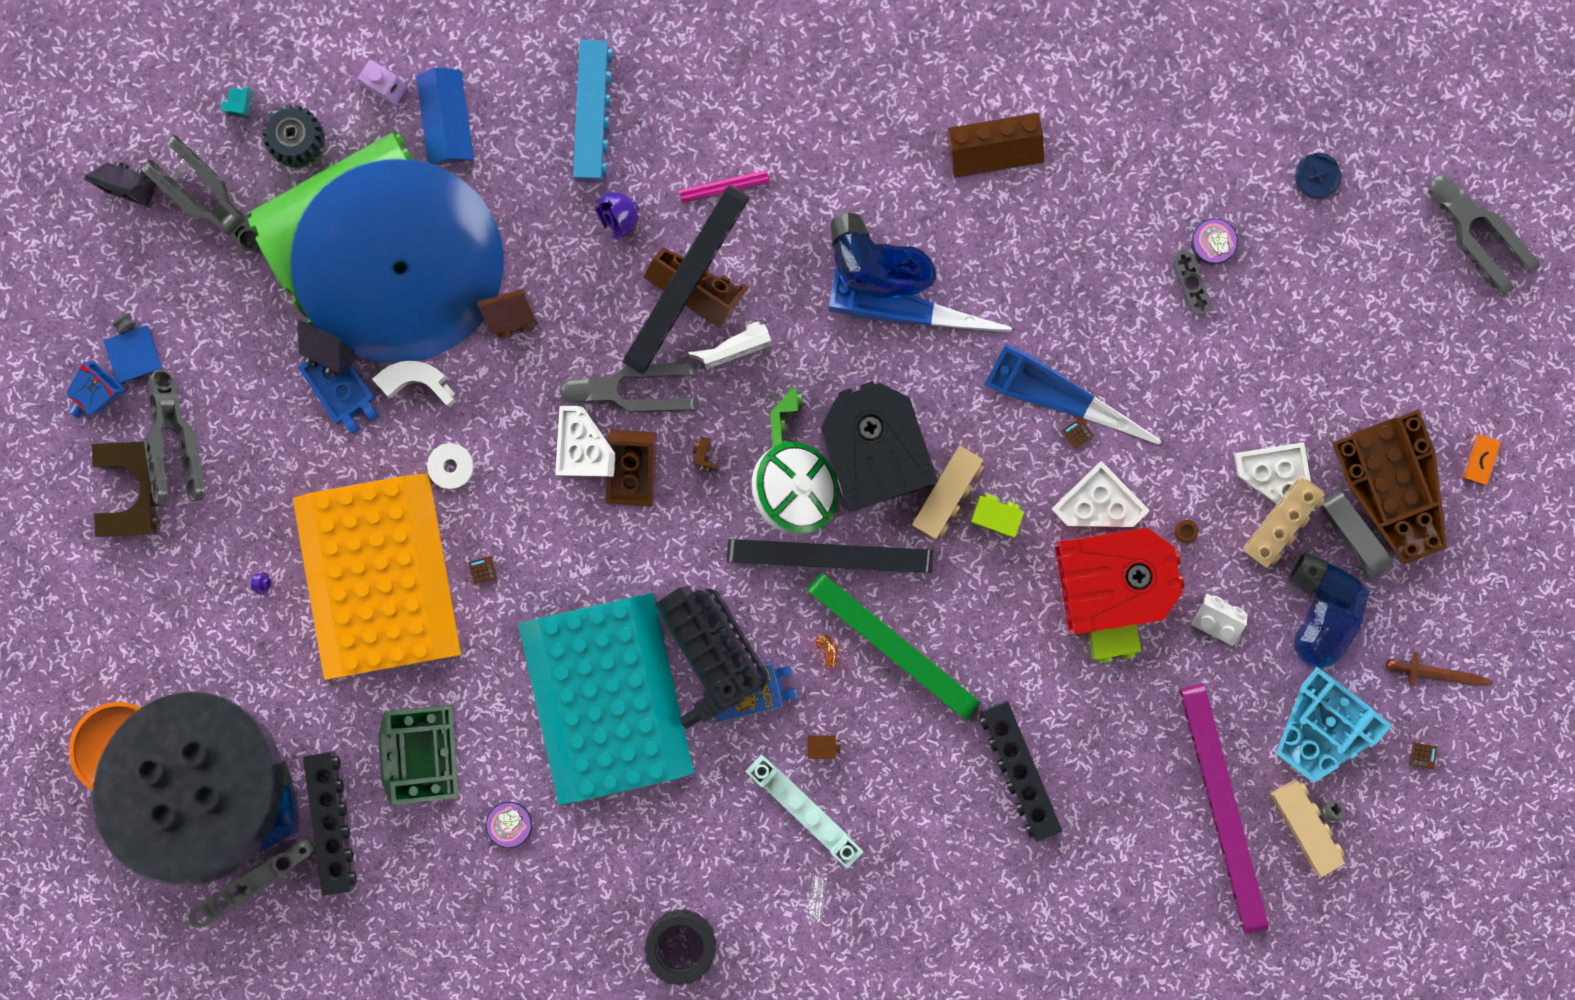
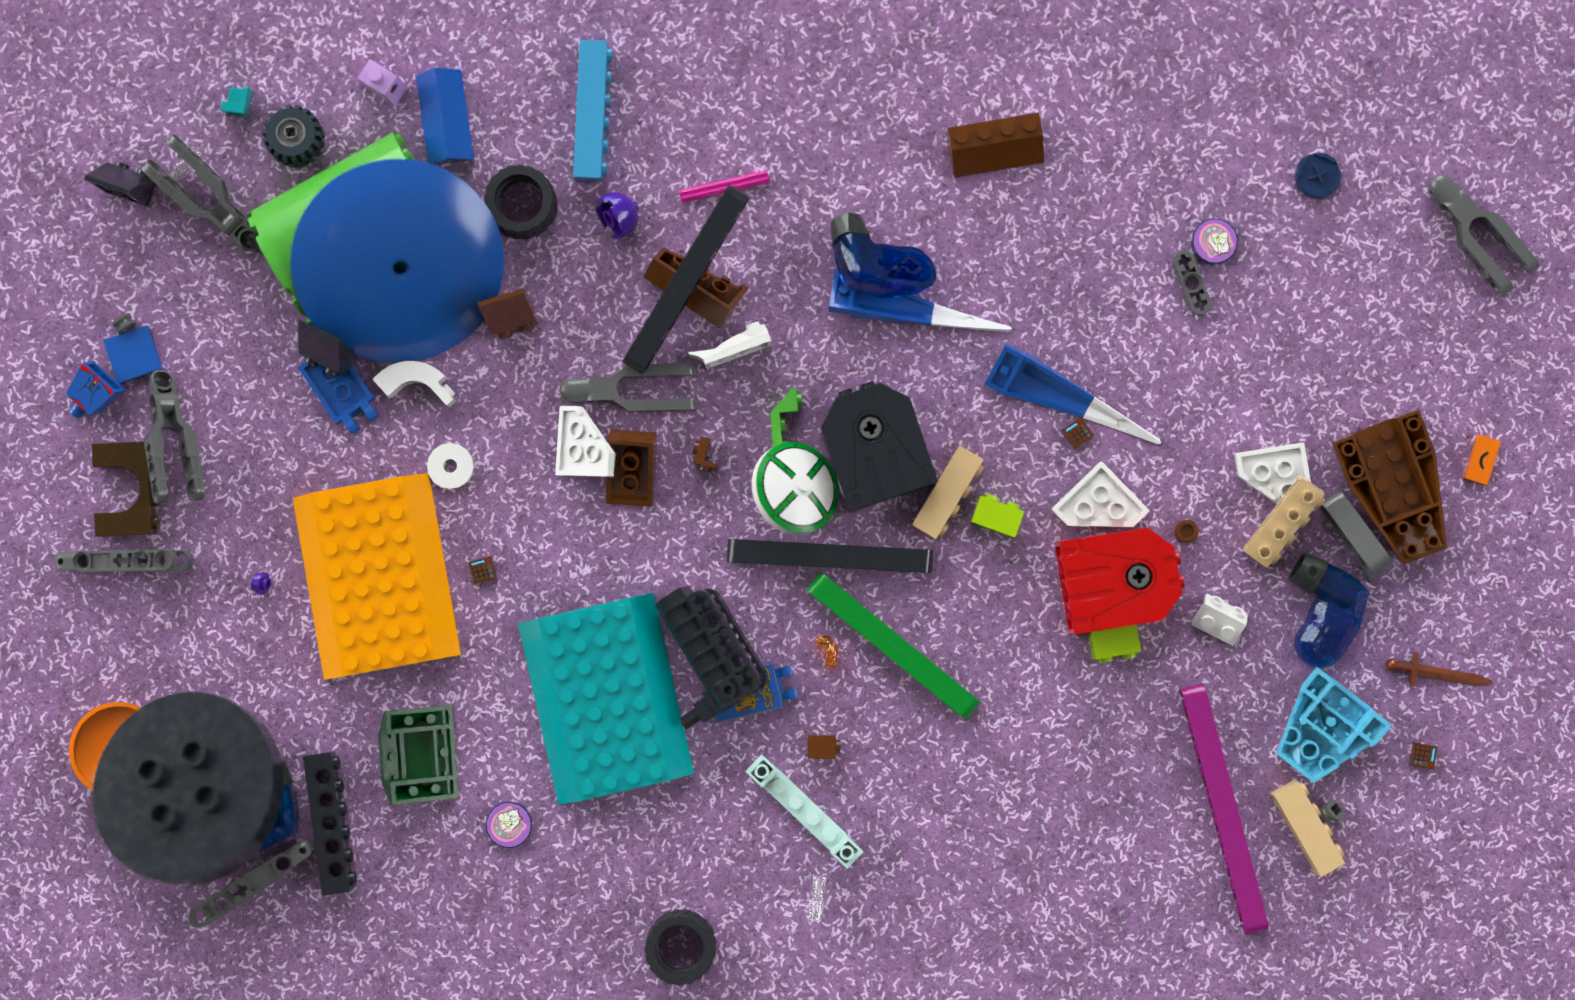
black brick [979,701,1063,842] -> none
none -> dark grey piece [54,549,194,572]
none -> black tyre [484,164,558,239]

